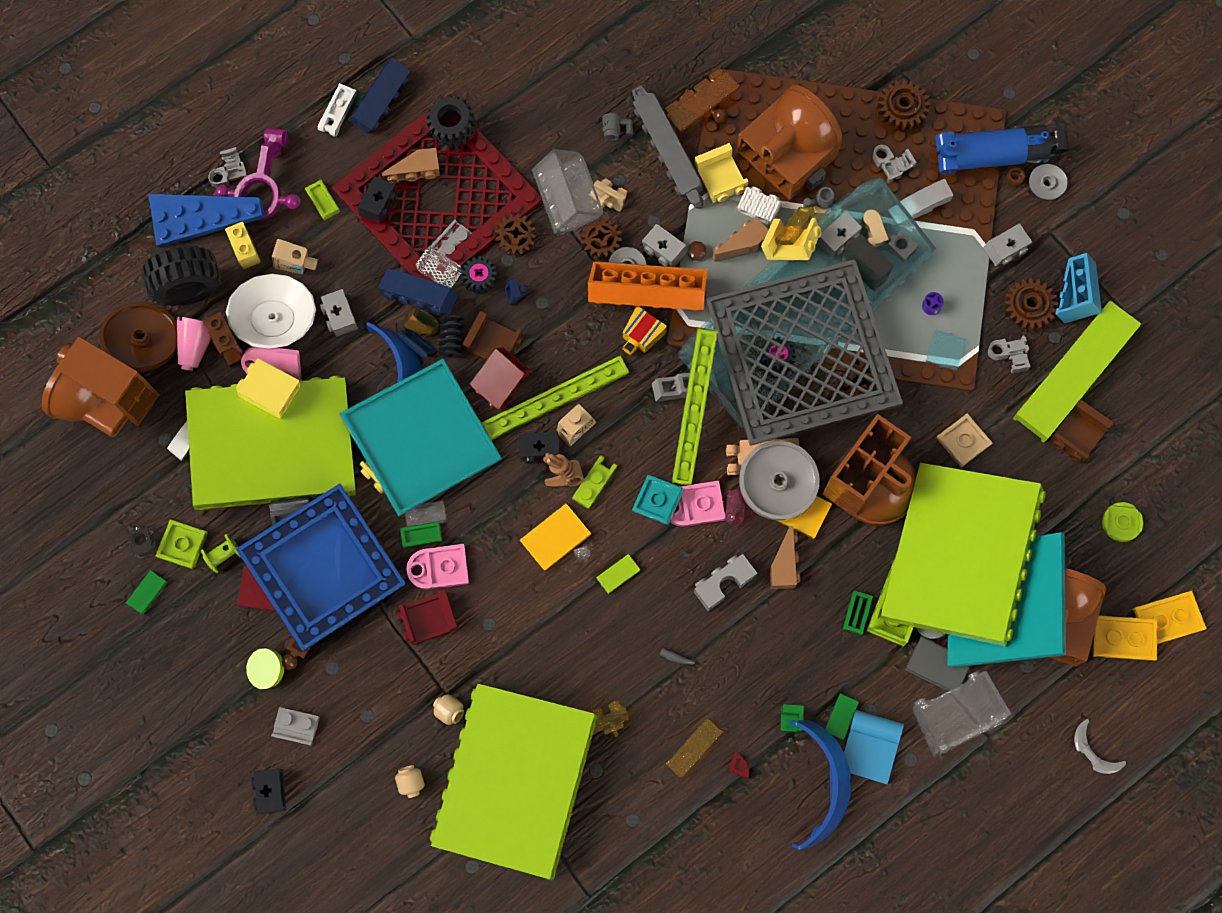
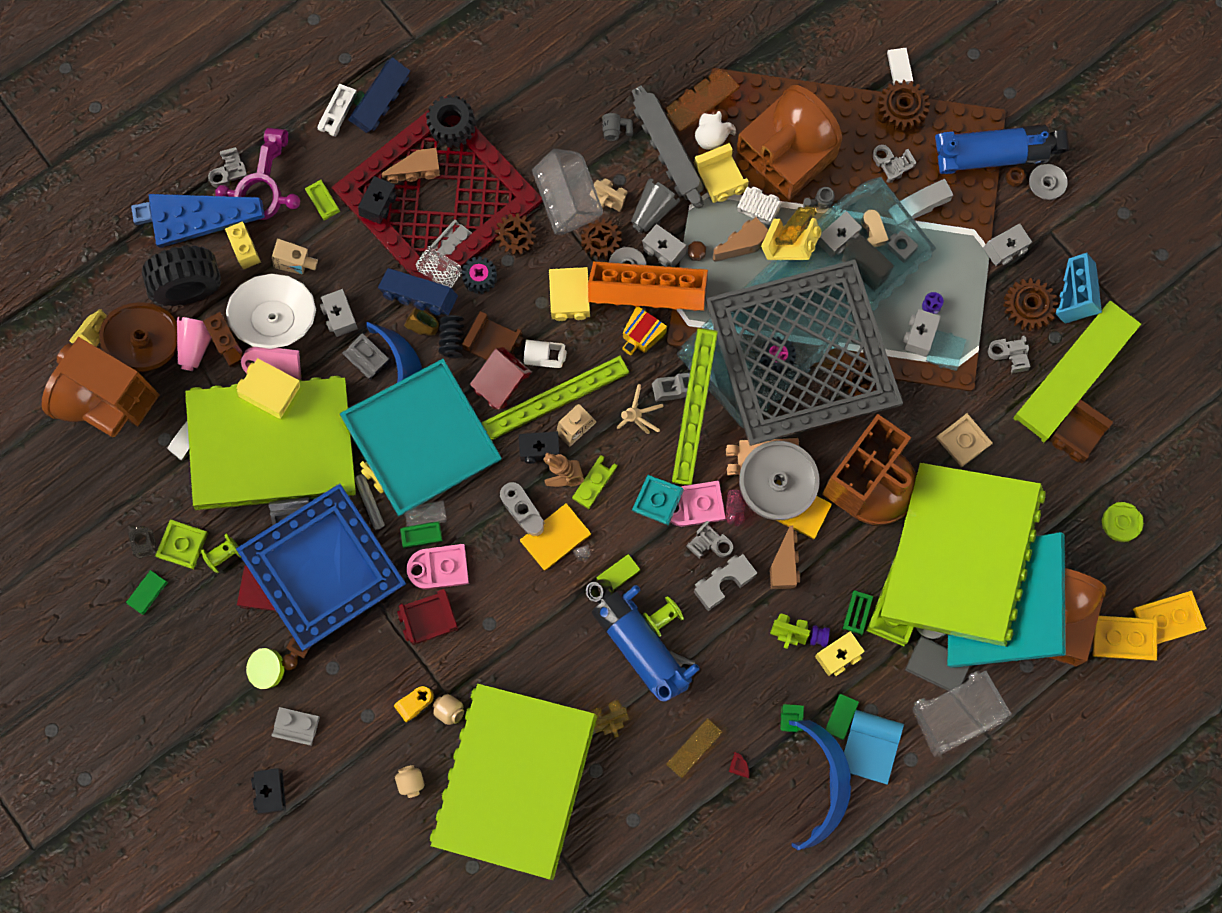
dark blue tile [397,329,437,358] -> none
dark blue tile [504,279,528,305] -> none
dark grey tile [806,167,826,191] -> none
light grey piece [1074,719,1126,774] -> none
none -> light yellow panel [69,309,107,347]
none -> medium blue tile [131,202,153,225]
none -> flat silver plate [342,334,390,380]
none -> light grey axle [354,474,385,530]
none -> yellow piece [394,686,434,722]
none -> light grey piece [500,482,545,536]
none -> white piece [524,340,567,368]
none -> light yellow brick [549,267,590,321]
none -> blue piece [586,579,699,701]
none -> tan plant [617,384,663,434]
none -> dark grey cone [631,178,680,233]
none -> lime hose [643,597,684,637]
none -> light grey piece [687,521,733,559]
none -> white hair [695,111,736,150]
none -> lime hips [770,614,810,649]
none -> dark purple wheel [810,625,829,648]
none -> light yellow brick [815,631,865,676]
none -> white tile [887,48,913,85]
none -> light grey brick [903,309,941,357]

